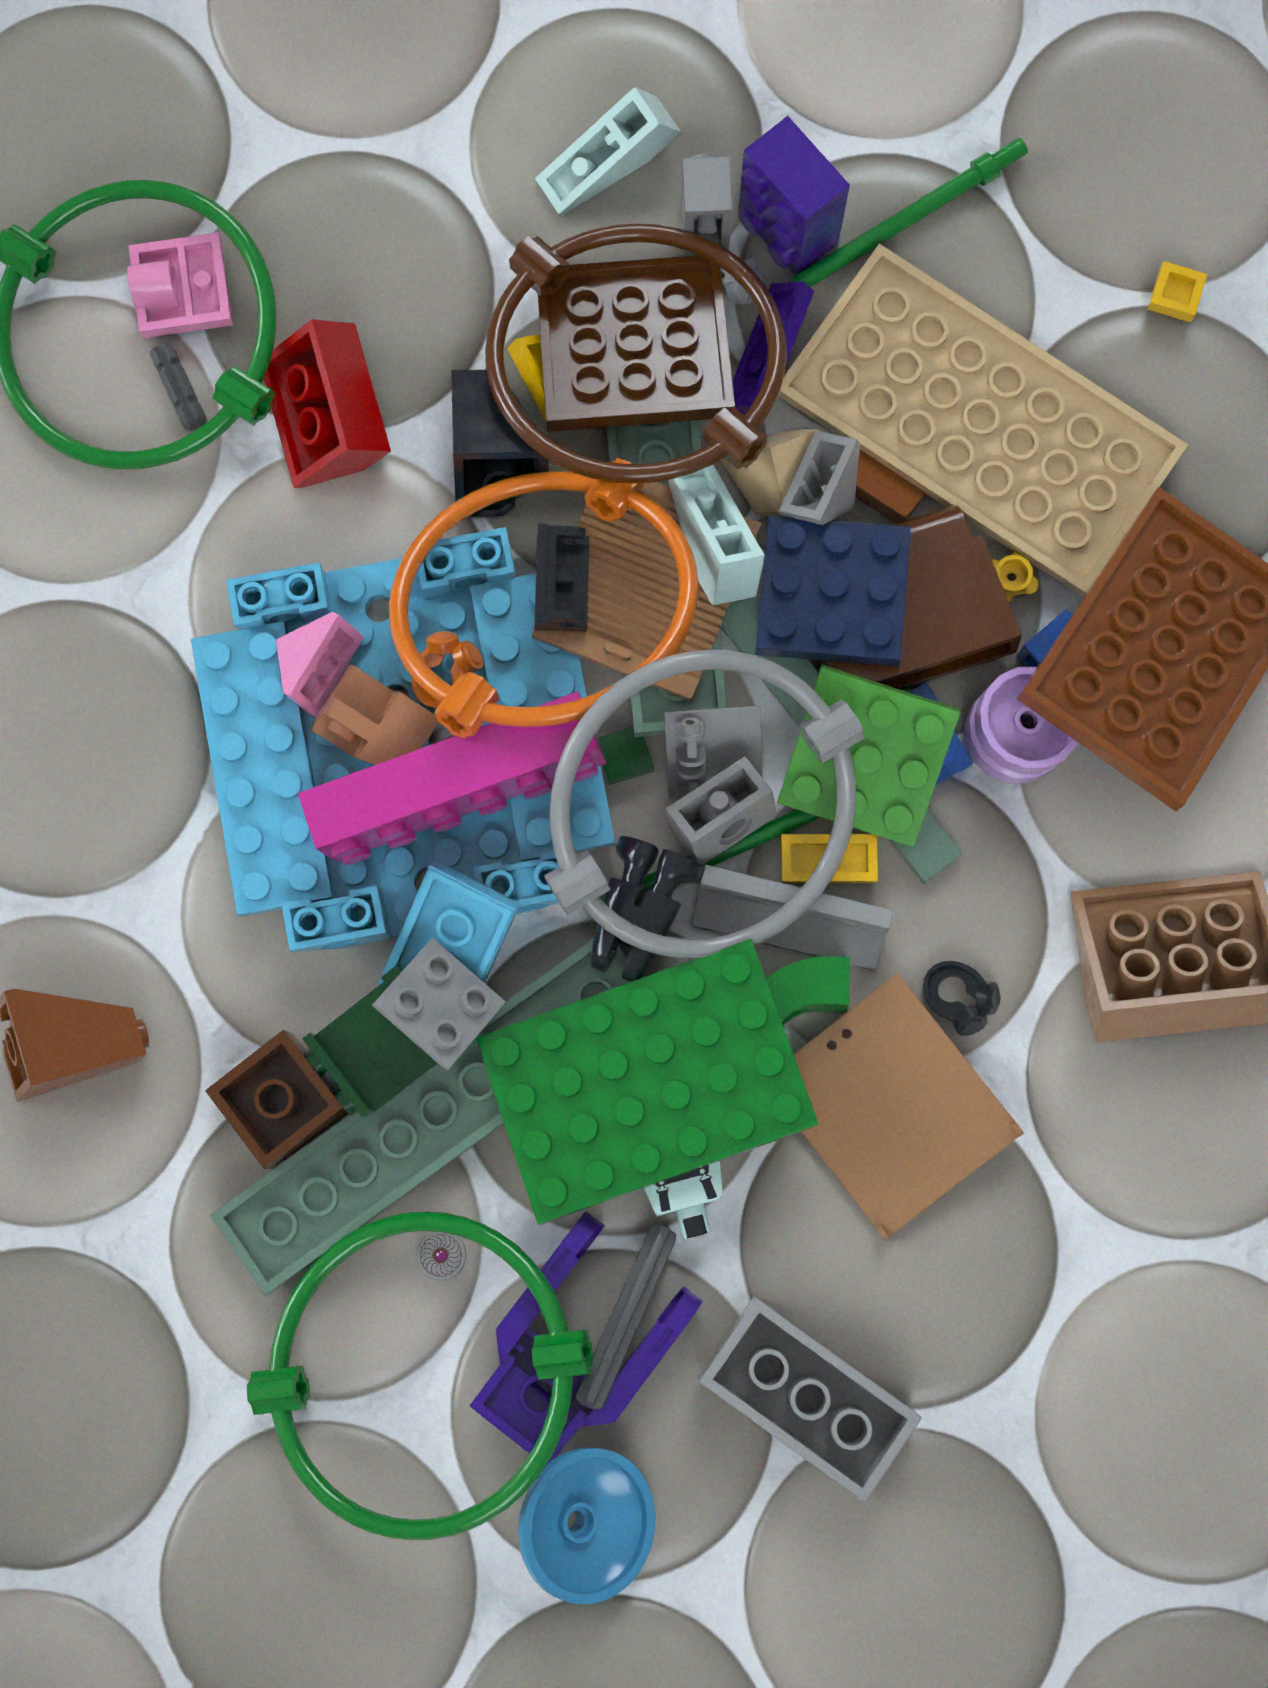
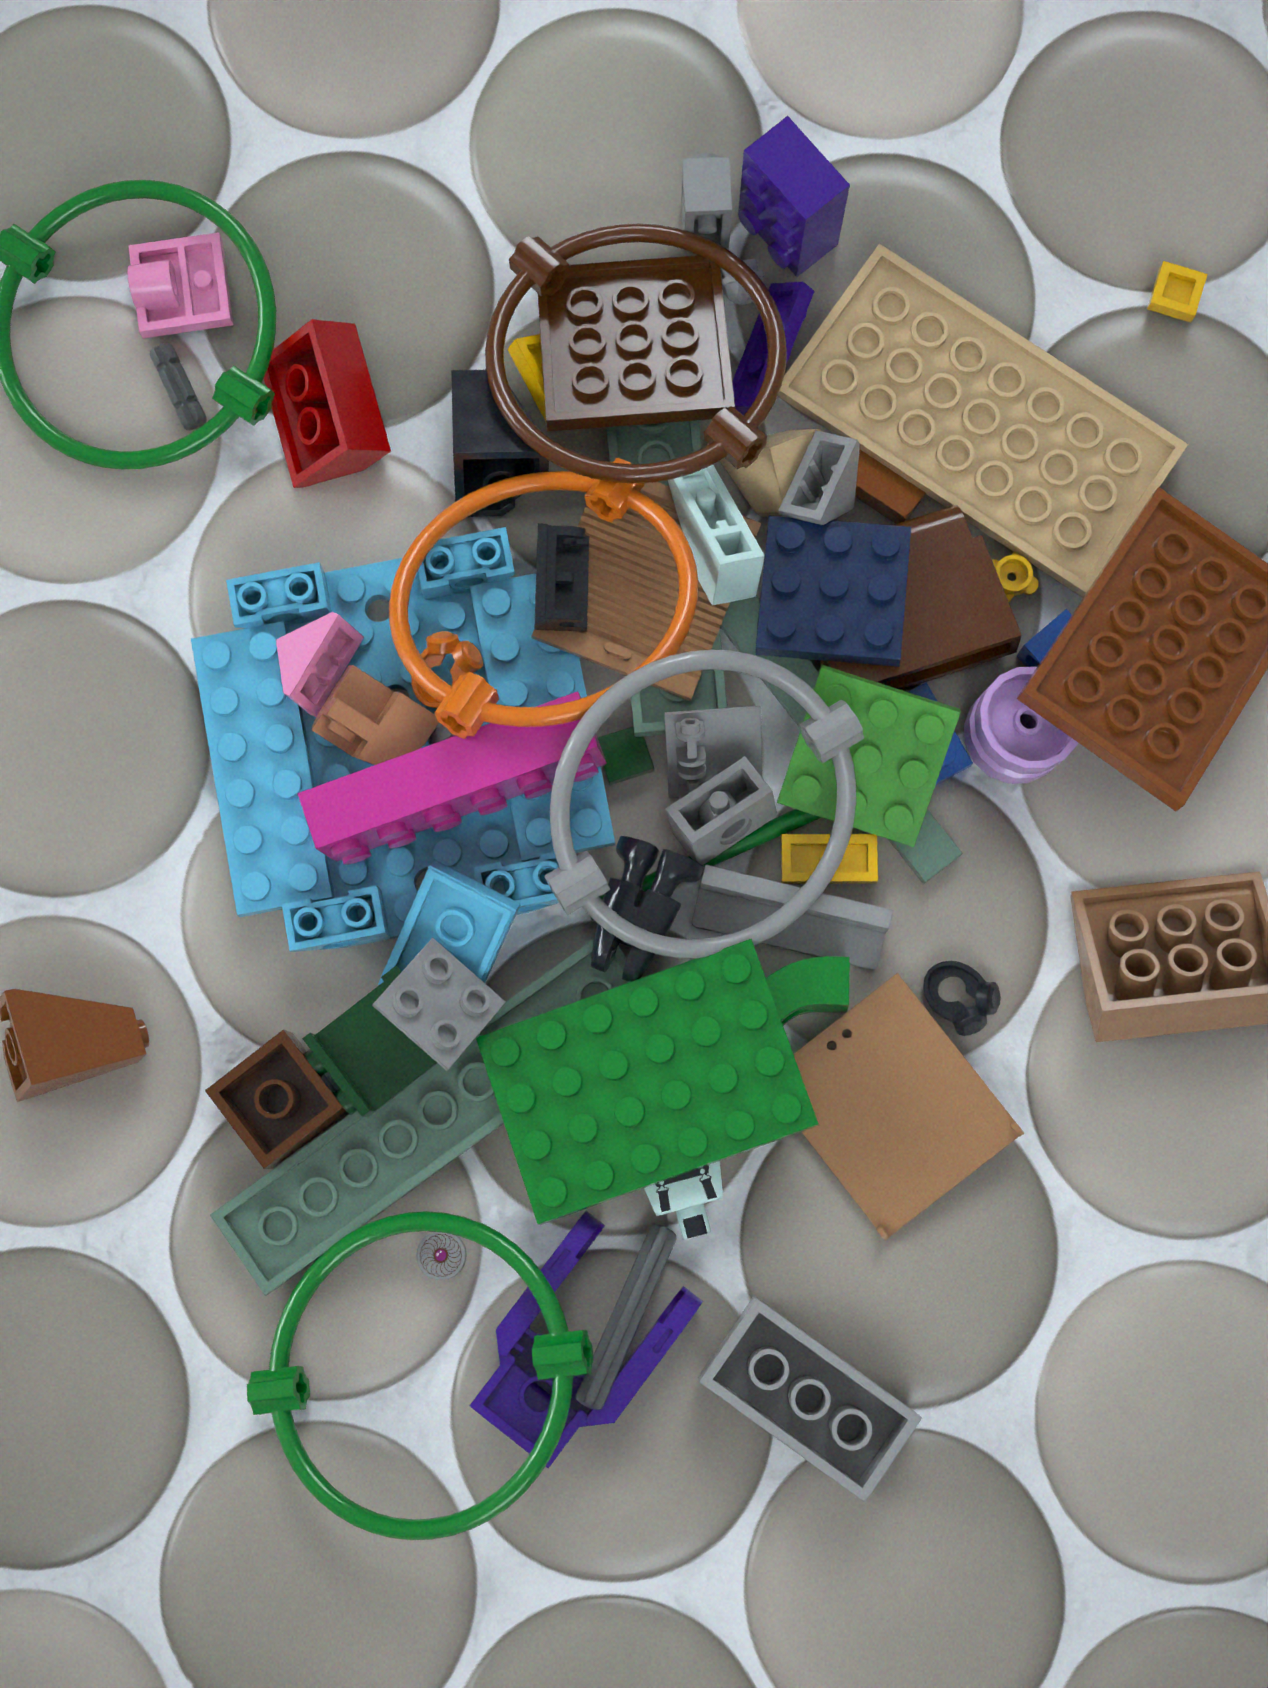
dark azure dish [518,1447,656,1605] -> none
light aqua slope [535,87,681,216] -> none
green bar [789,138,1028,287] -> none

